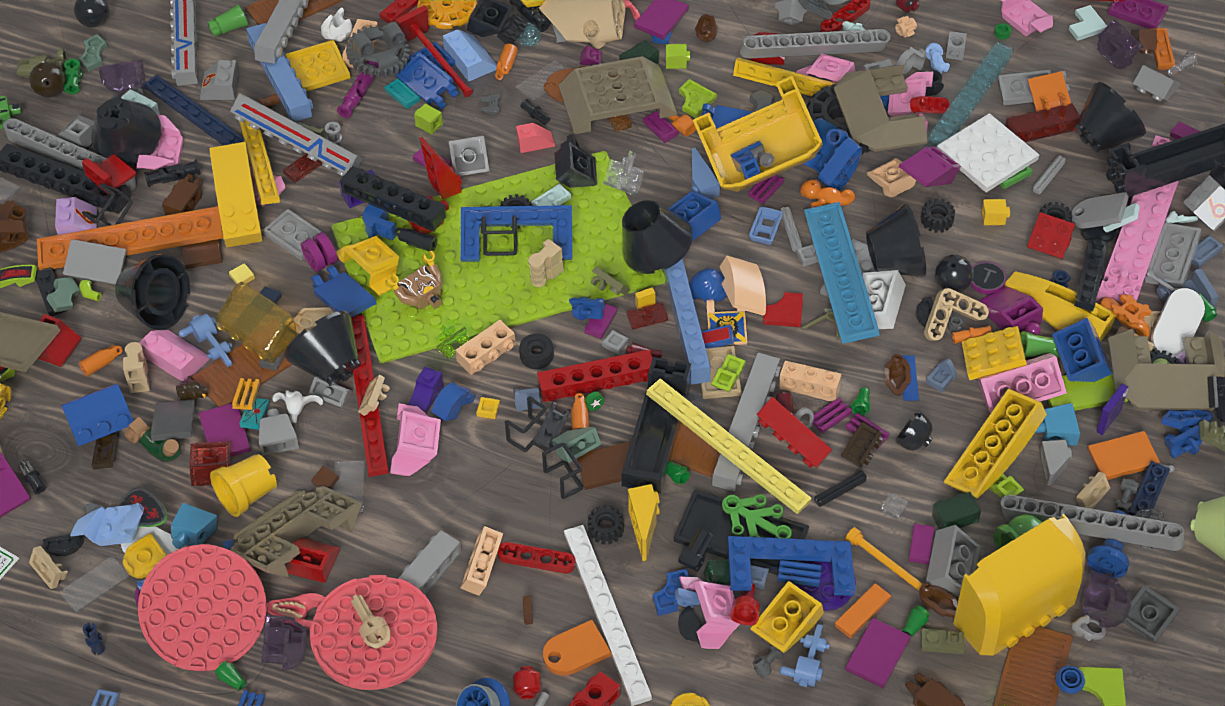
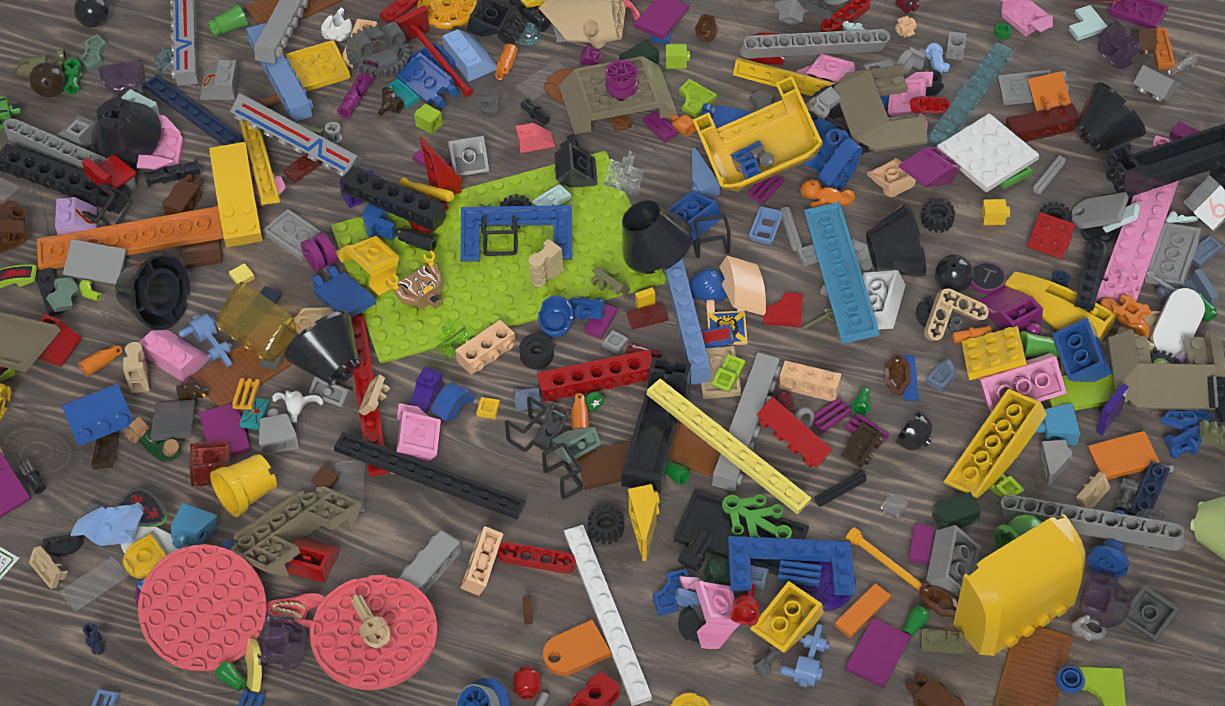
none -> clear light blue tile [154,47,172,72]
none -> light yellow tile [245,639,262,692]
none -> black plate [334,432,526,520]
none -> dark brown animal [377,86,404,116]
none -> yellow piece [399,177,454,202]
none -> blue piece [538,296,573,338]
none -> magenta wheel [605,60,638,98]
none -> black piece [692,214,731,258]
none -> light grey bush [806,97,830,119]
none -> light grey tile [817,86,842,109]

